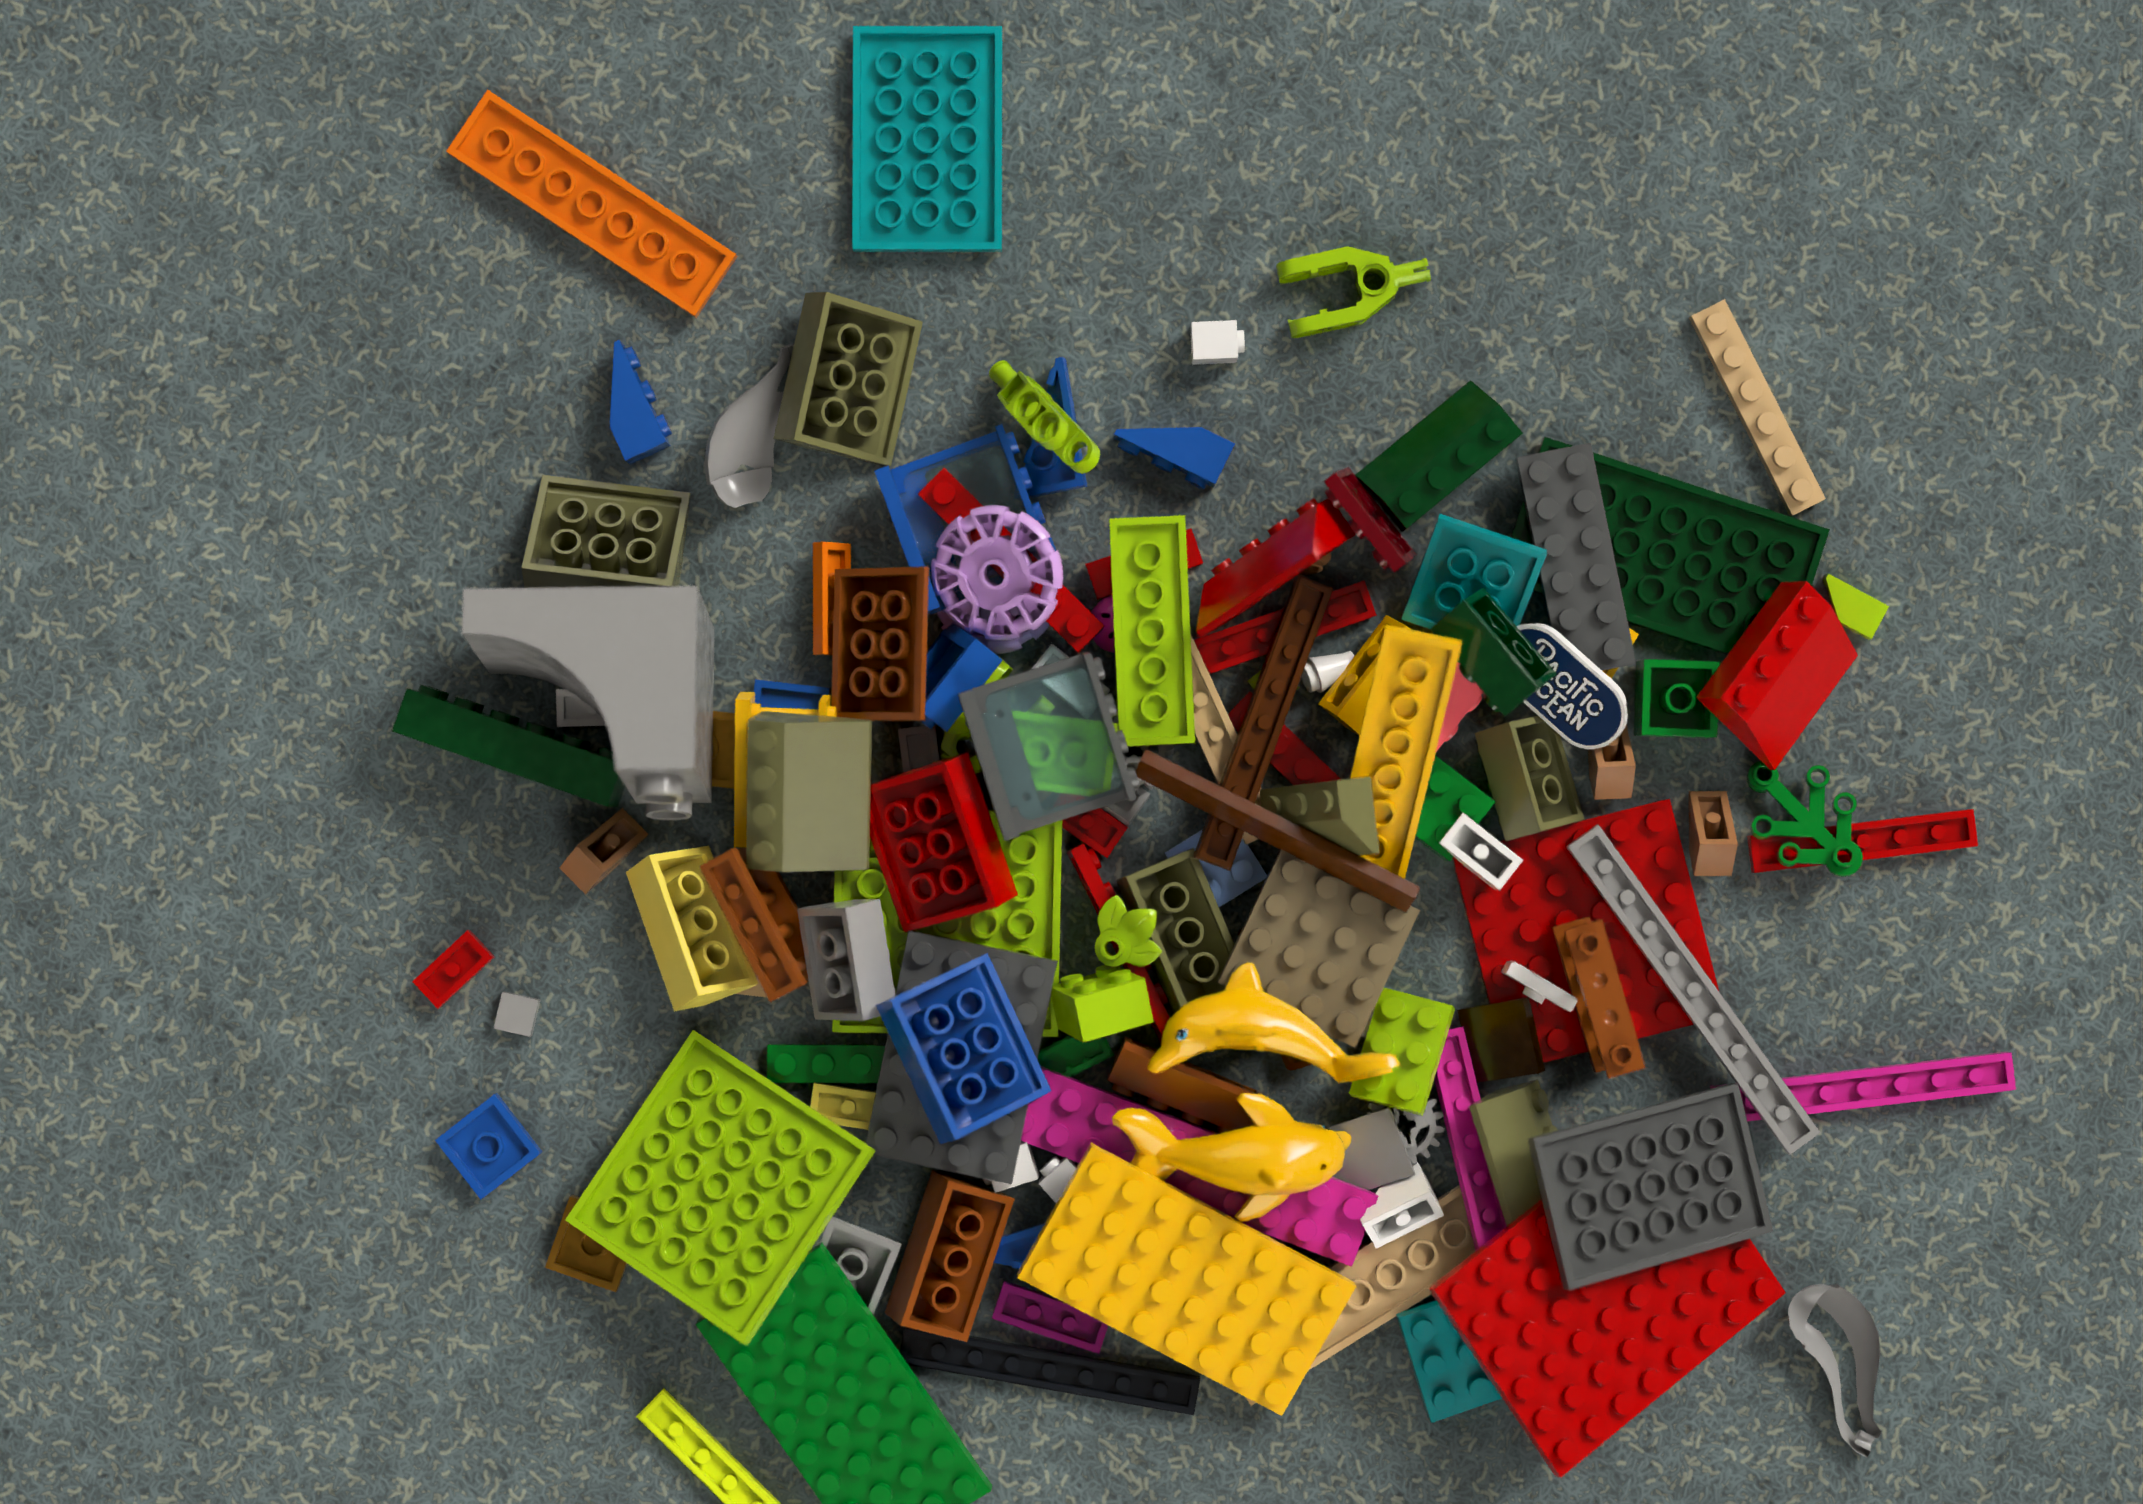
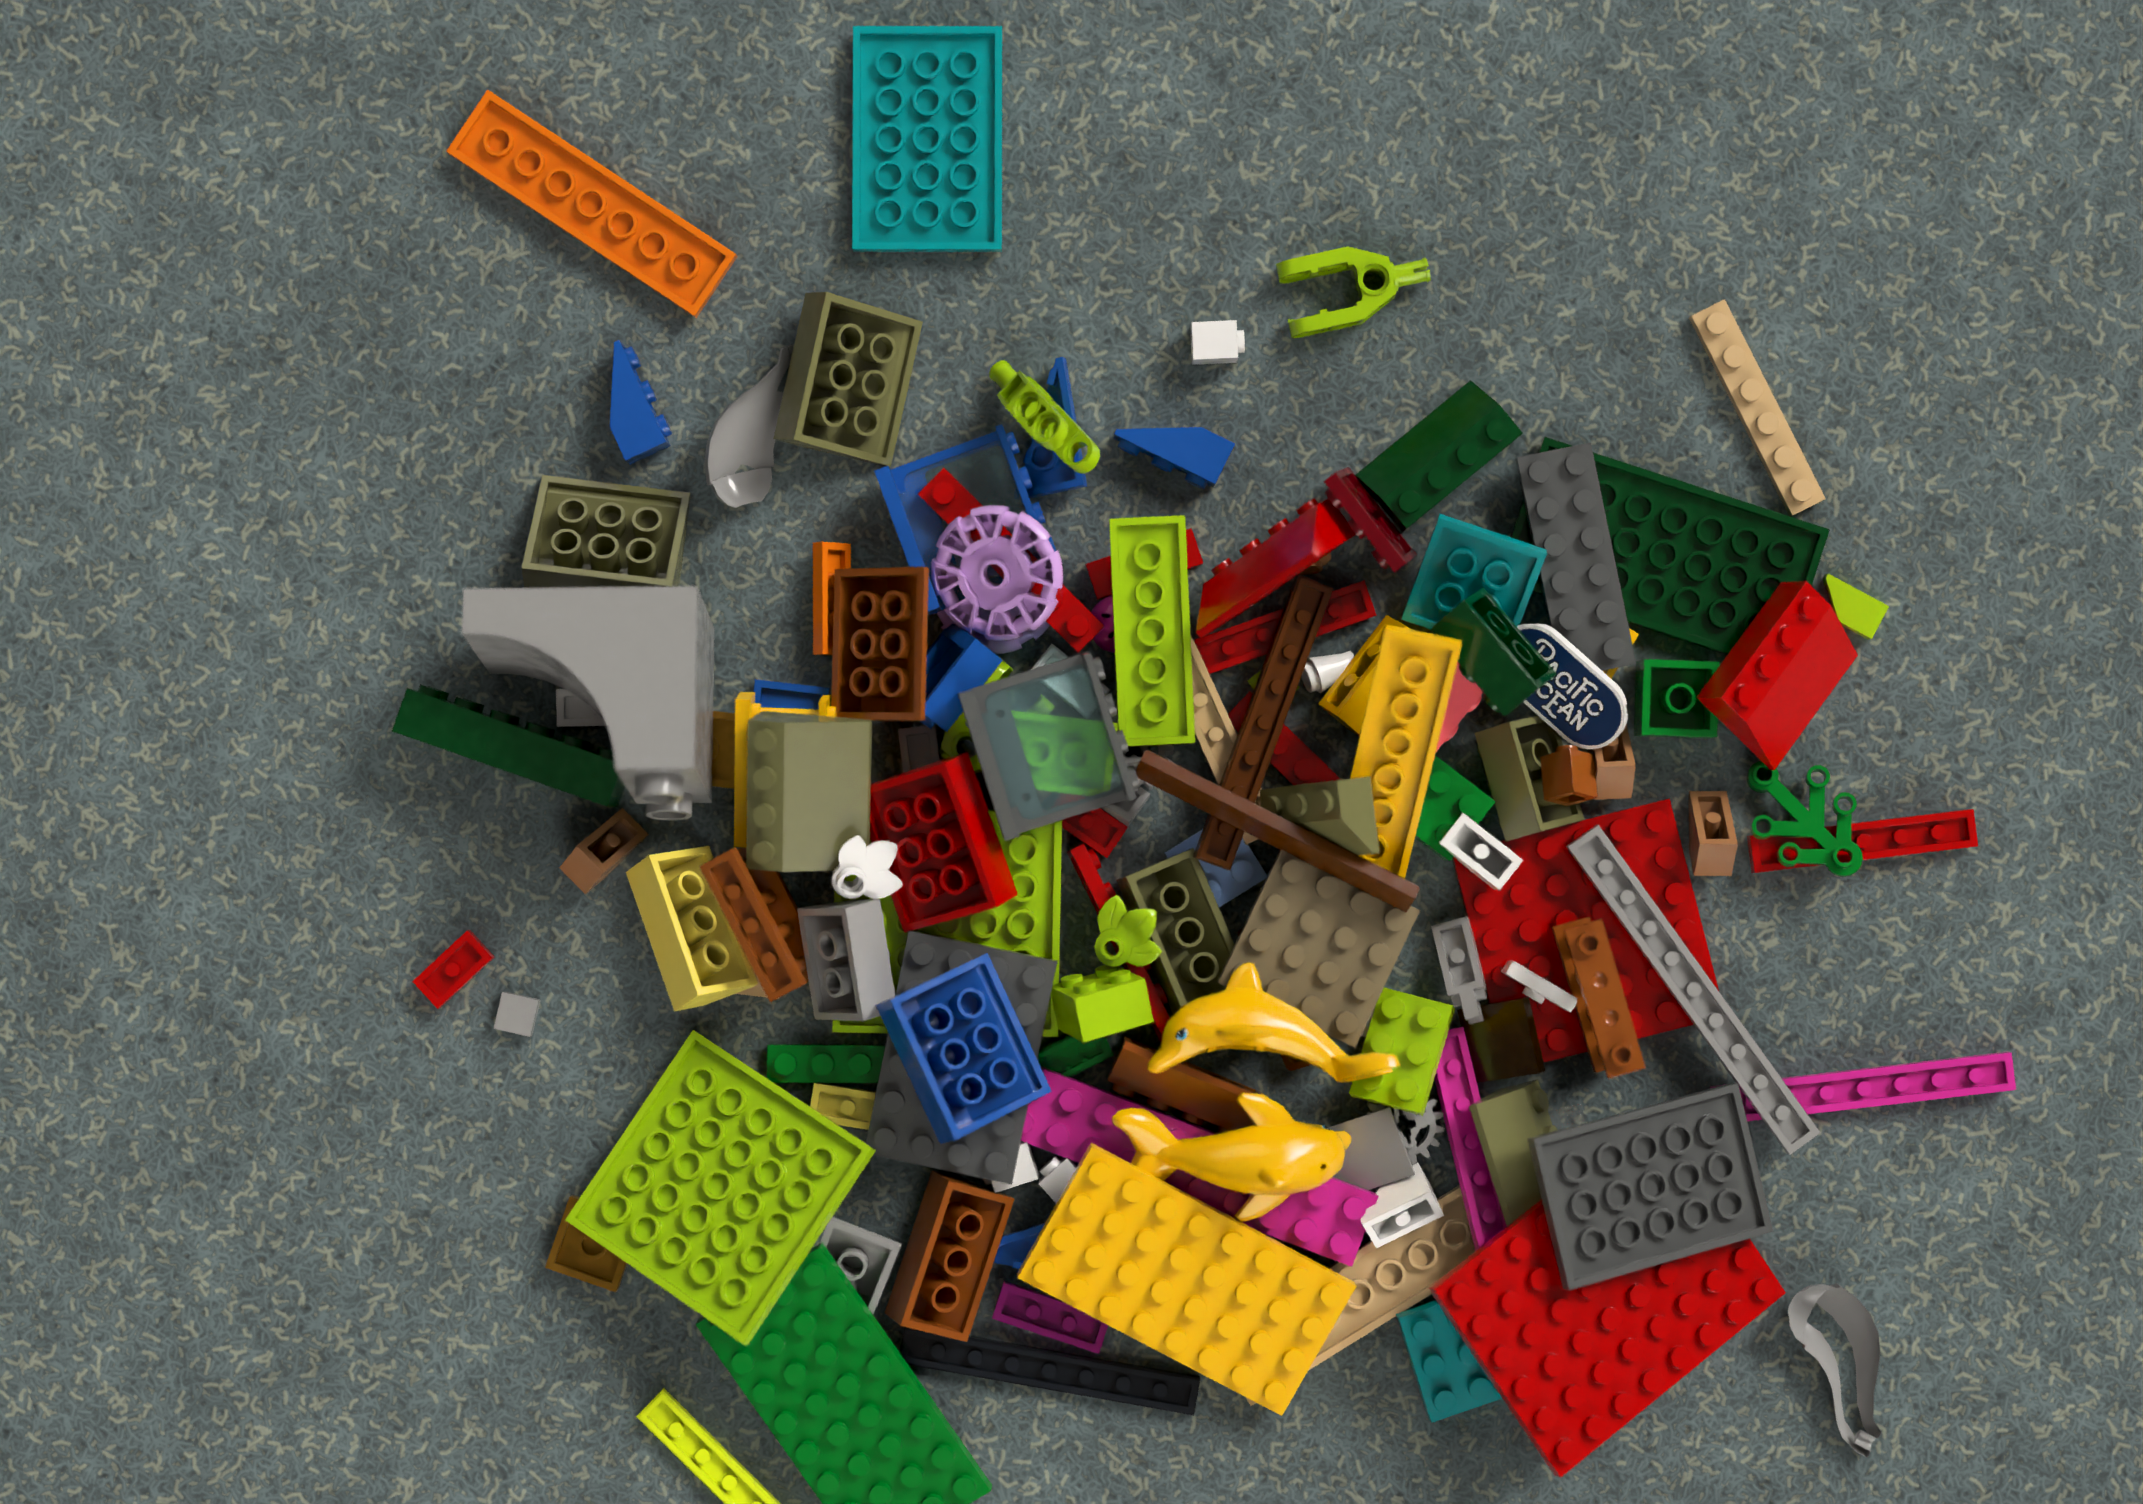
blue plate [435,1093,542,1200] -> none
none -> white plate [831,835,903,899]
none -> light grey hinge [1431,916,1487,1025]
none -> dark orange brick [1540,745,1598,806]

